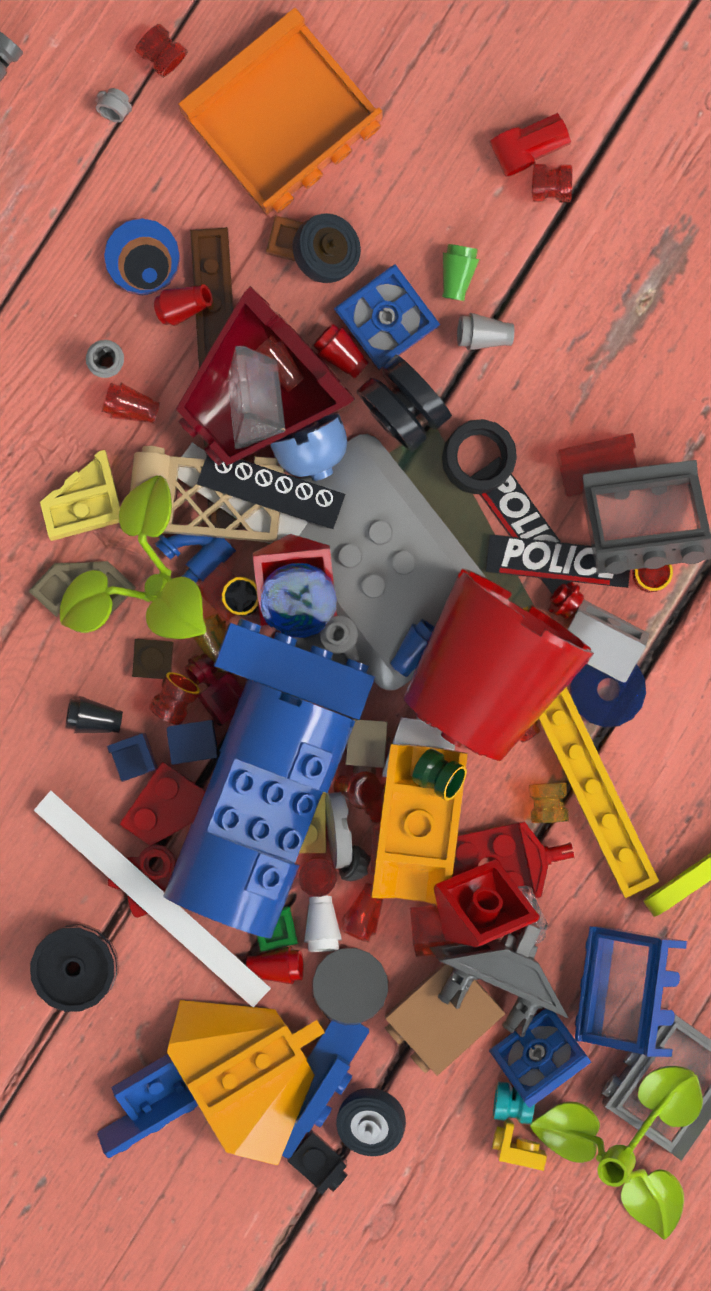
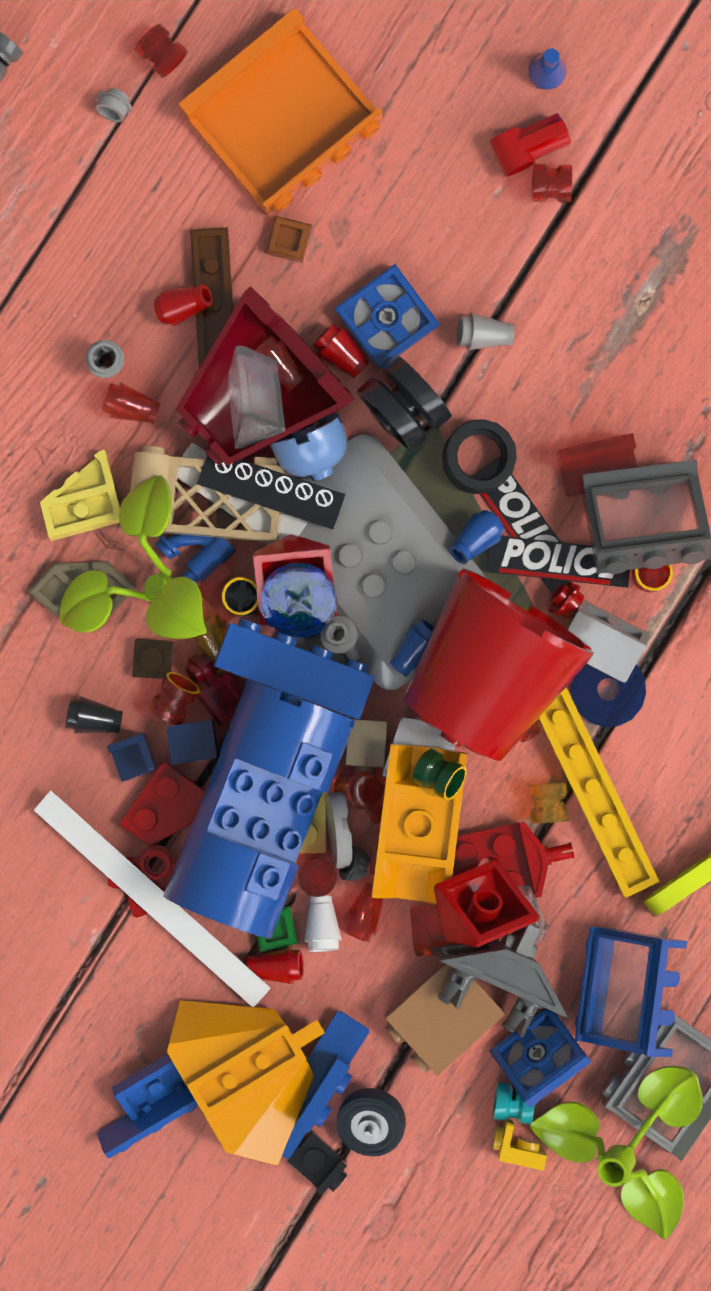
black wheel [30,924,119,1012] -> none
tile [104,218,180,296] -> none
black wheel [292,213,361,283] -> none
dark grey tile [312,948,388,1025] -> none
bright green cone [442,244,480,301] -> none
none -> blue cone [449,510,504,564]
none -> blue cone [528,48,566,90]

